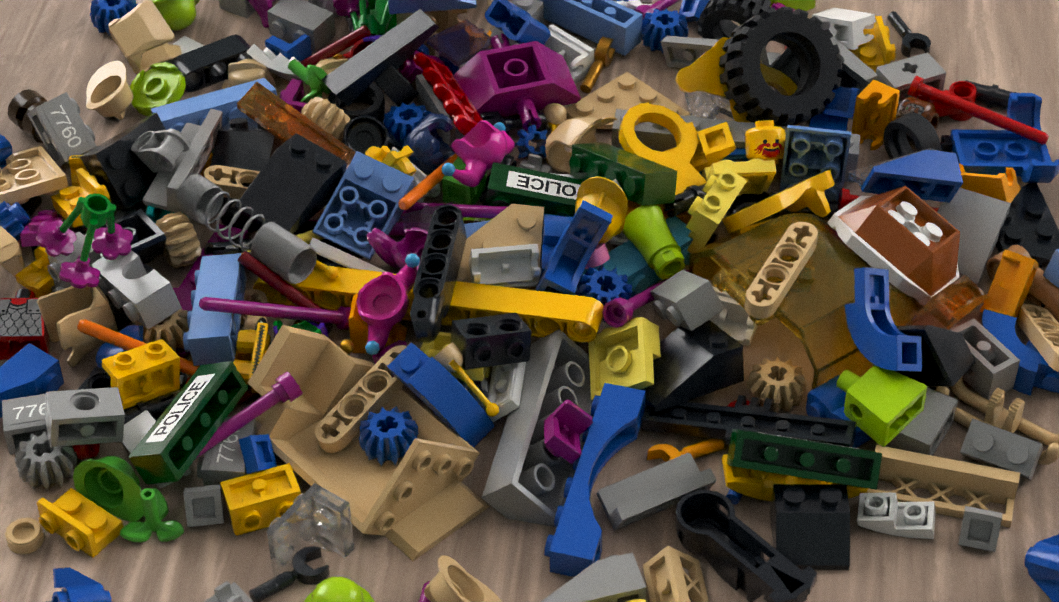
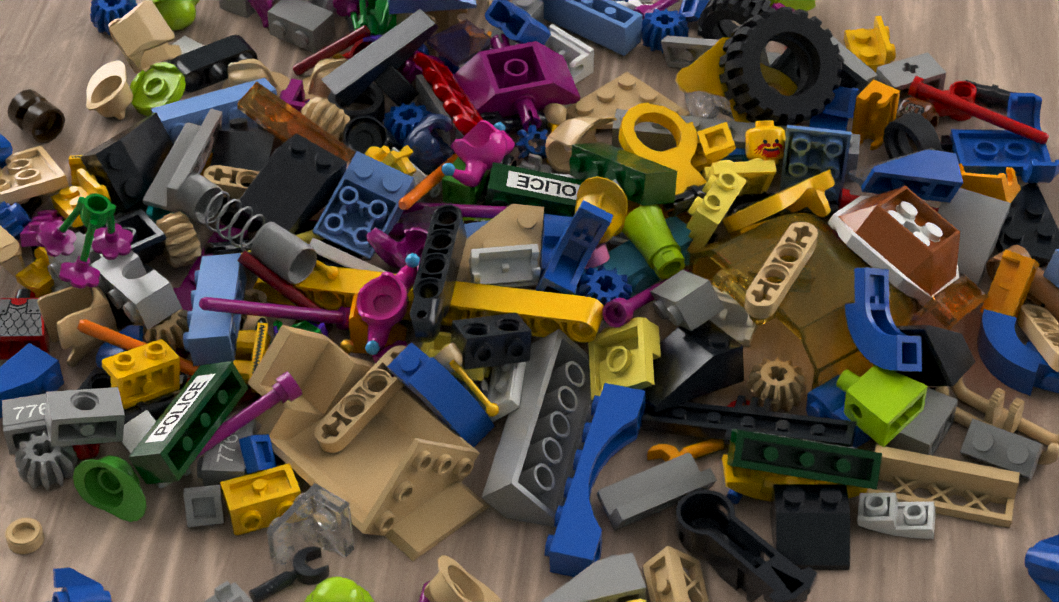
light grey brick [27,92,97,167] -> none
yellow bracket [36,488,124,558] -> none
bright green plant [120,488,184,542] -> none
light grey piece [131,128,191,173] -> none
white slope [247,44,306,84] -> none
blue panel [265,34,312,62] -> none
bright green plant [288,59,331,103] -> none
blue gear [359,406,419,466] -> none
magenta bracket [544,400,593,464] -> none
pearl gold piece [580,36,615,93] -> none
white hinge [812,8,875,50] -> none
black piece [887,11,931,58] -> none
light grey brick [950,318,1020,400] -> none
light grey tile [958,506,1002,552] -> none

